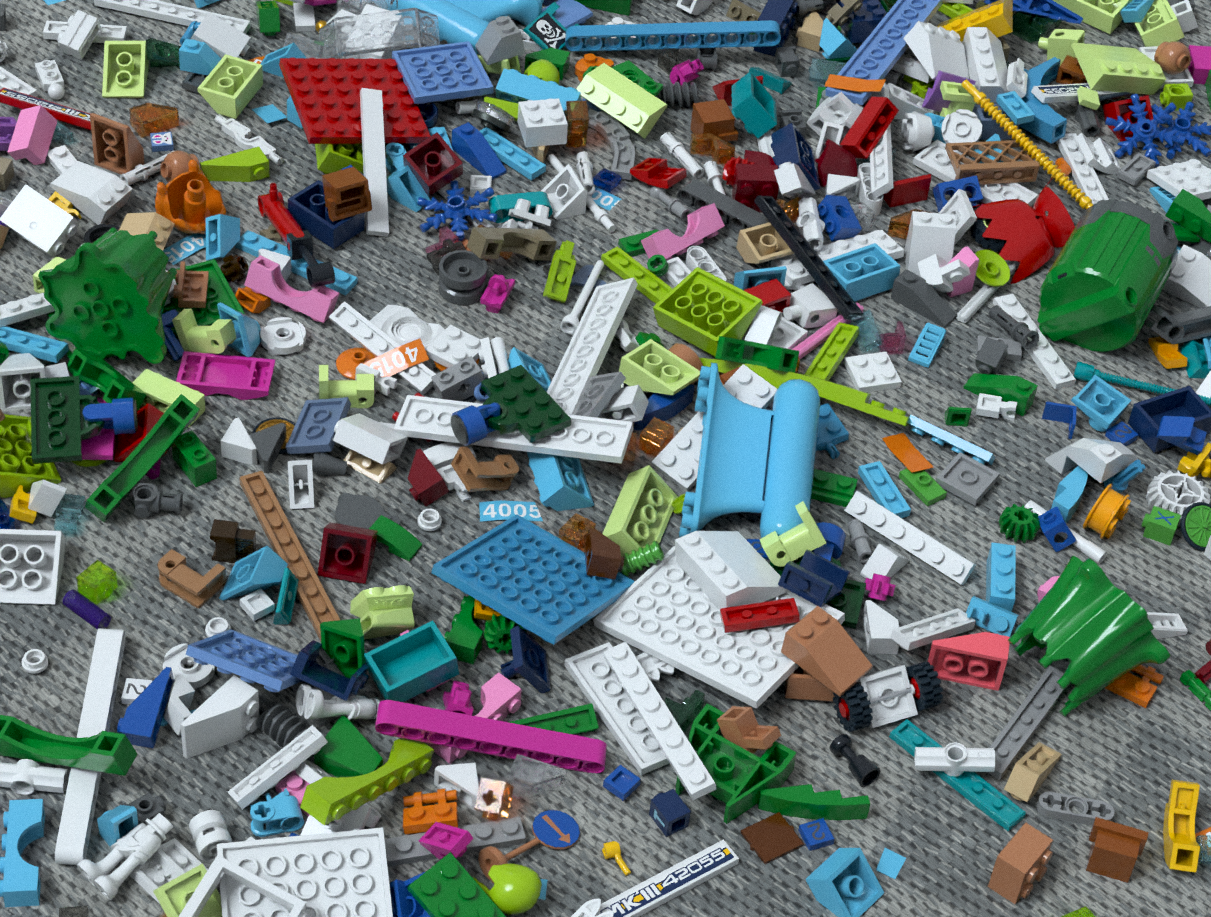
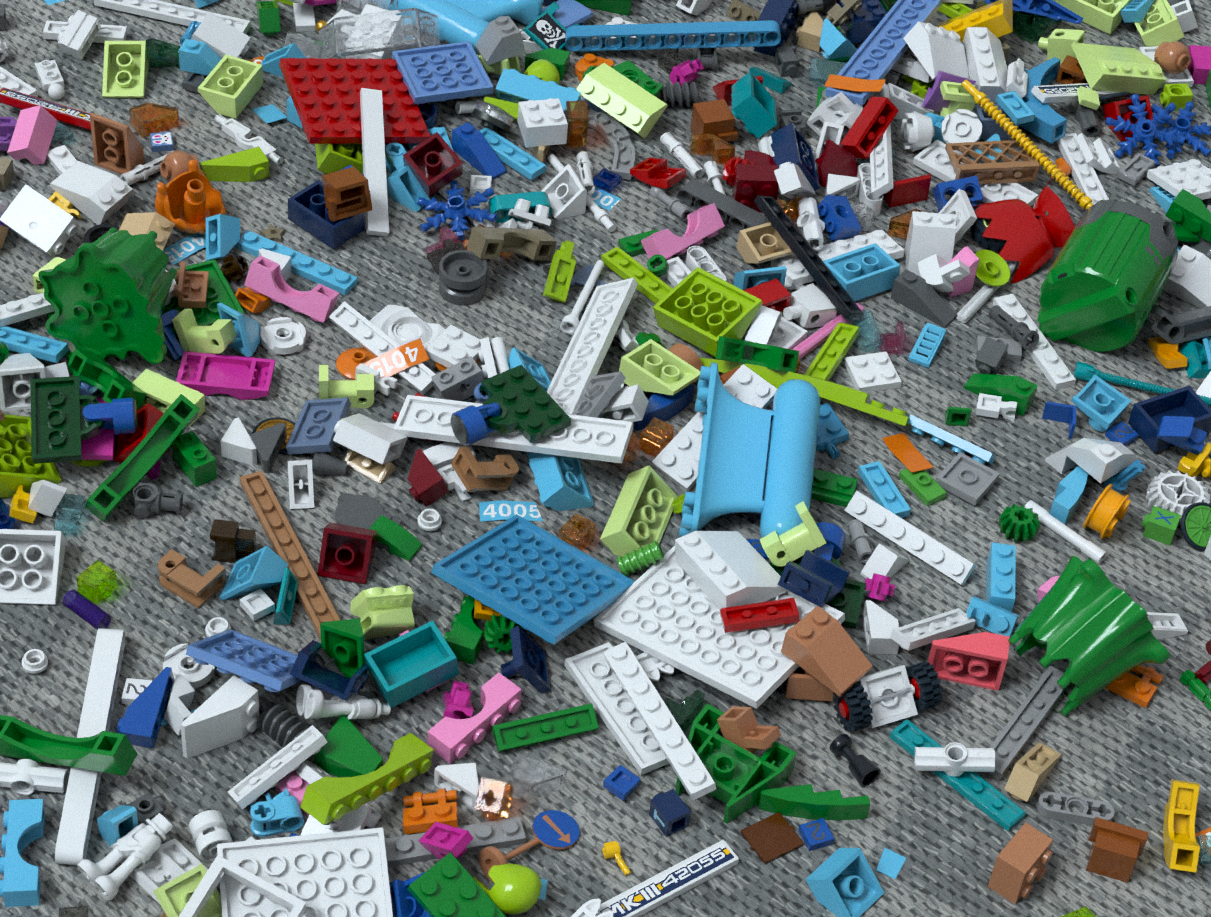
piece [258,183,335,288] -> none
dark pink beam [375,700,607,773] -> none
dark pink hips [480,274,515,313] -> none
reddish brown slope [584,528,624,579] -> none
blue bracket [1038,506,1076,552] -> none

